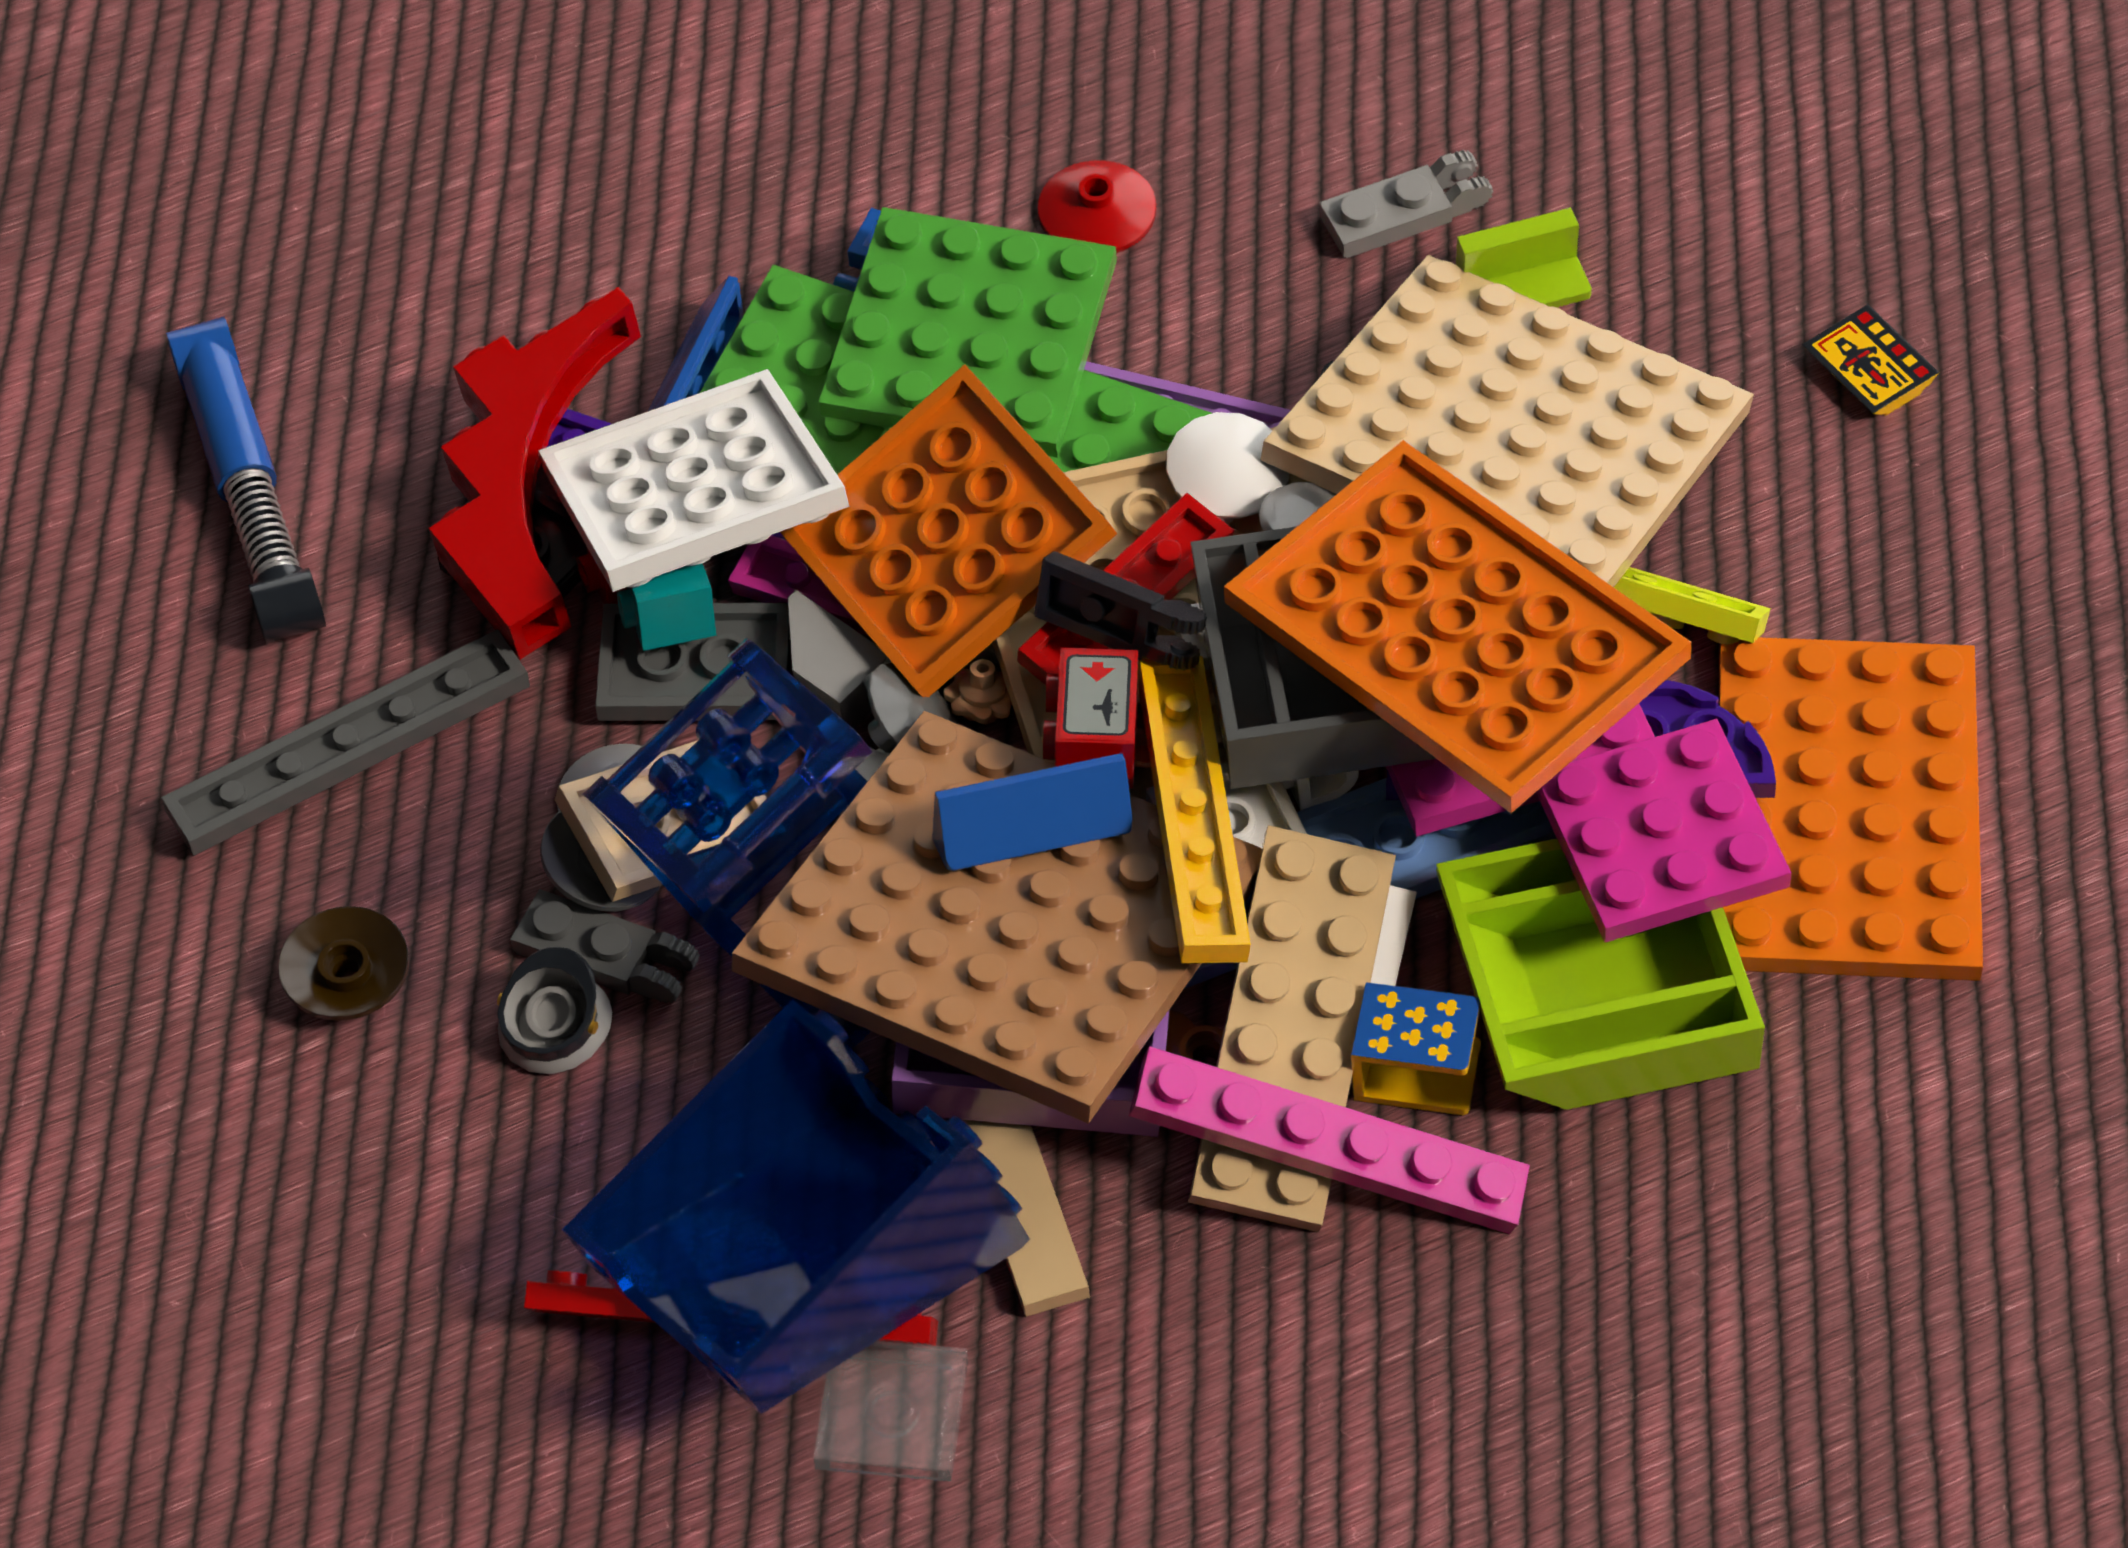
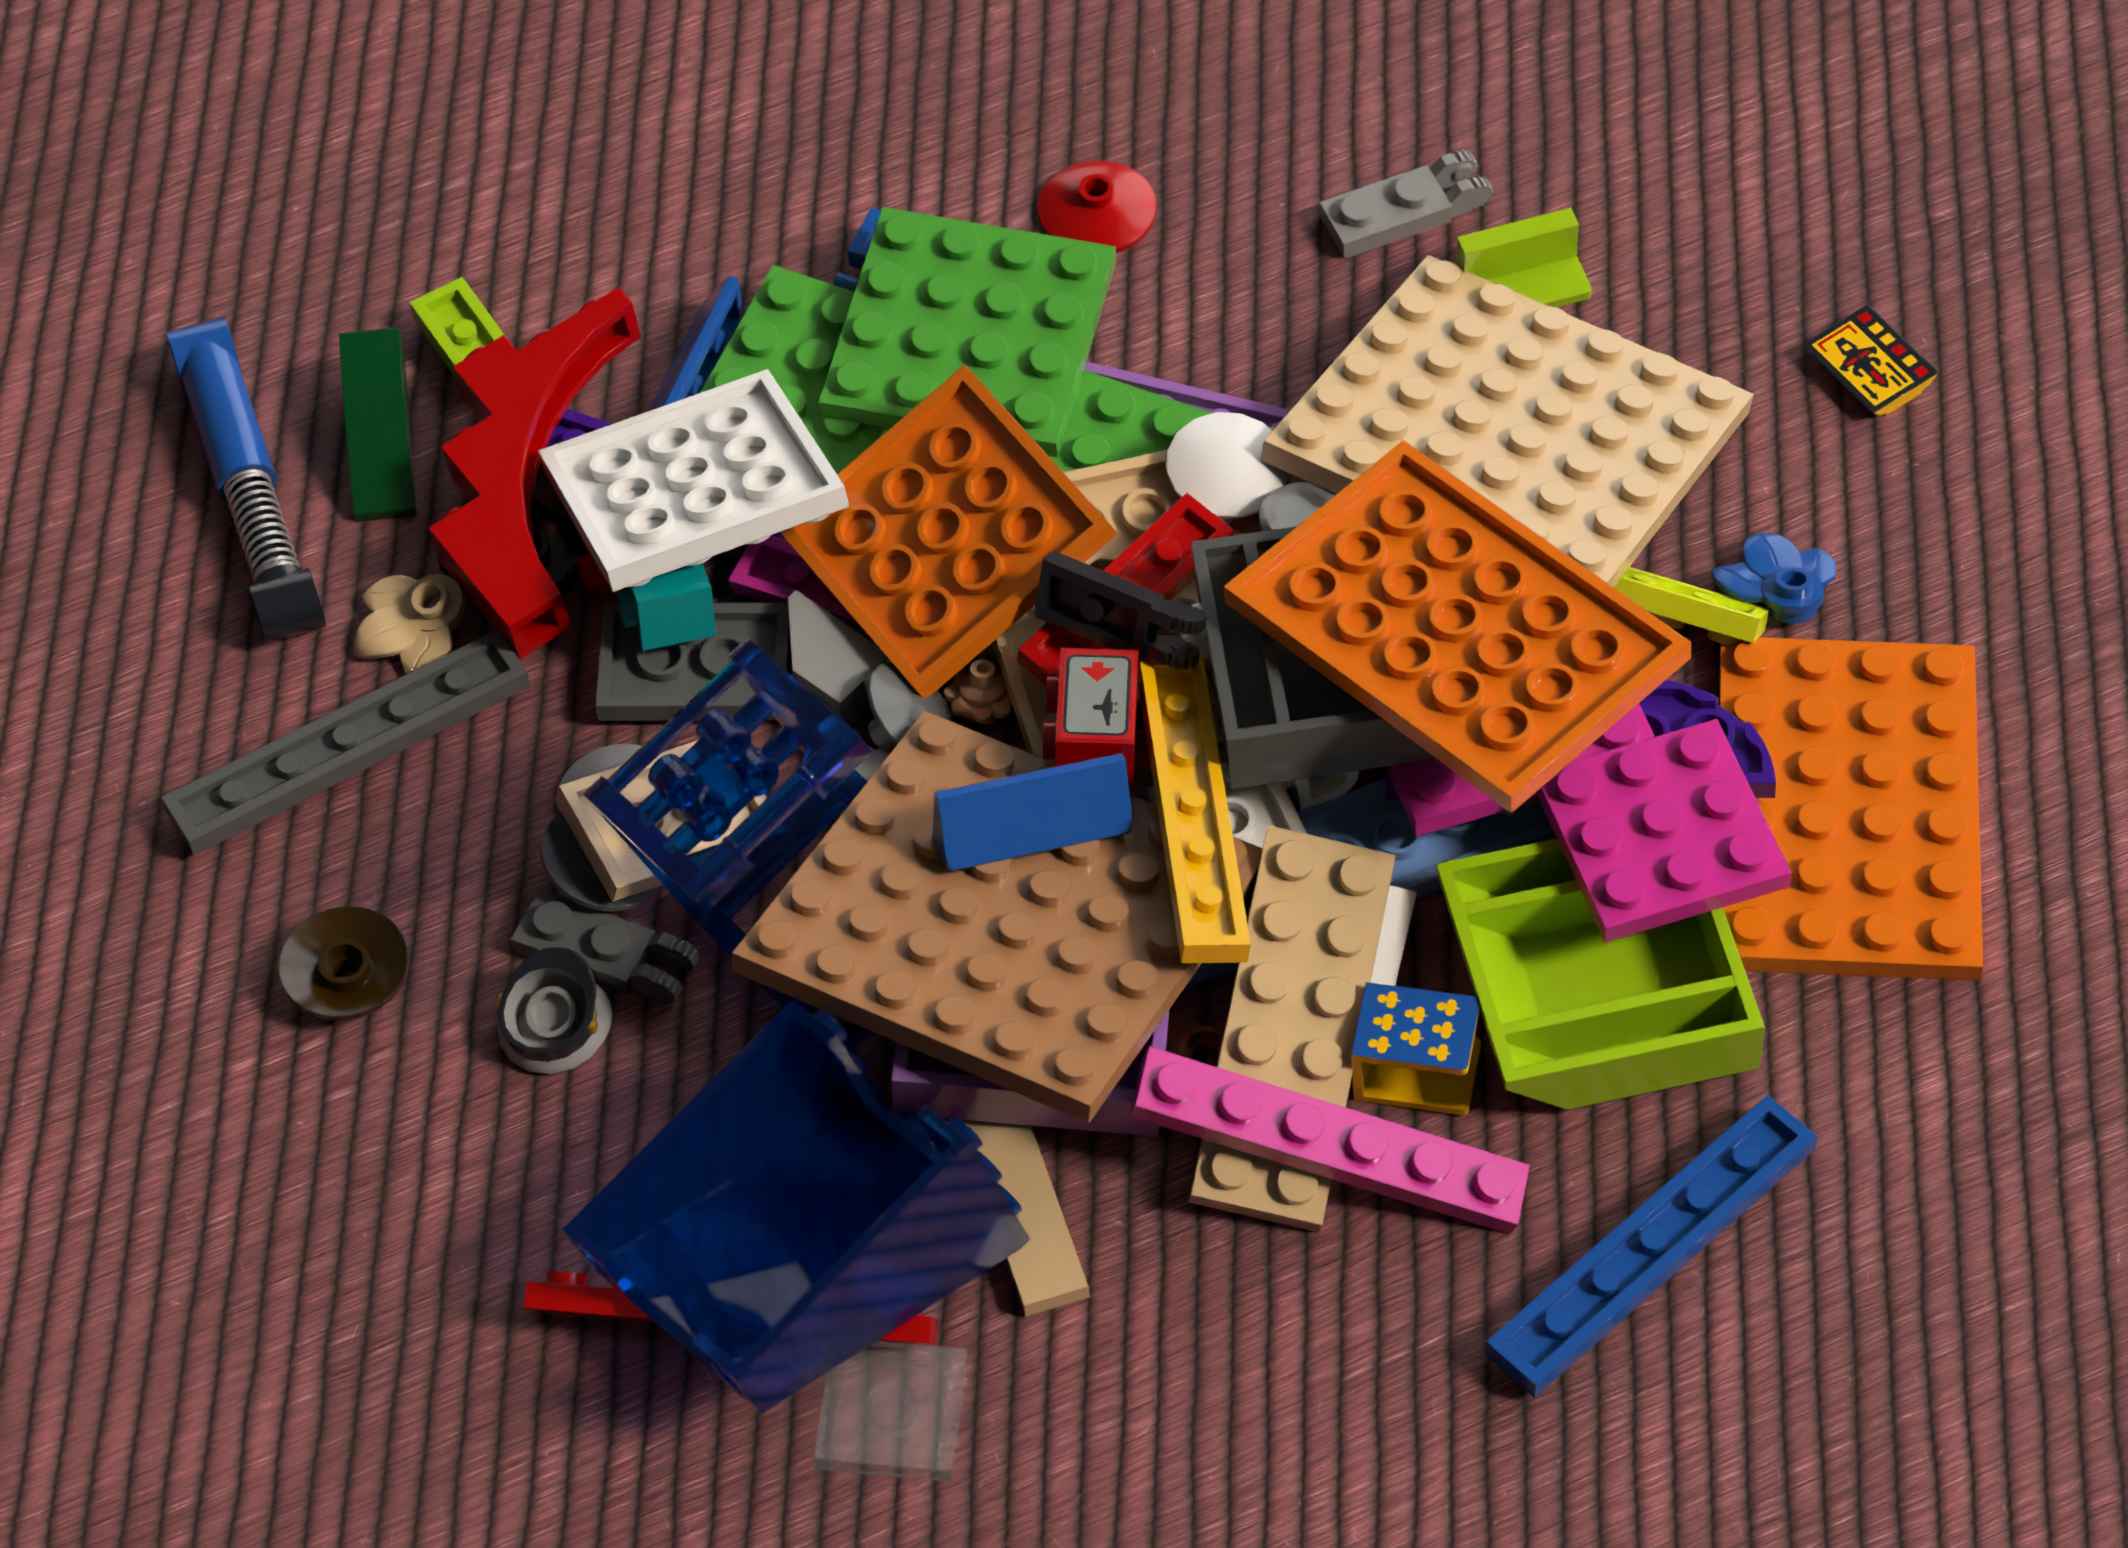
none -> dark green slope [339,327,417,522]
none -> tan plate [354,574,466,675]
none -> lime plate [409,277,504,379]
none -> blue plate [1485,1095,1817,1398]
none -> blue plate [1711,532,1836,624]

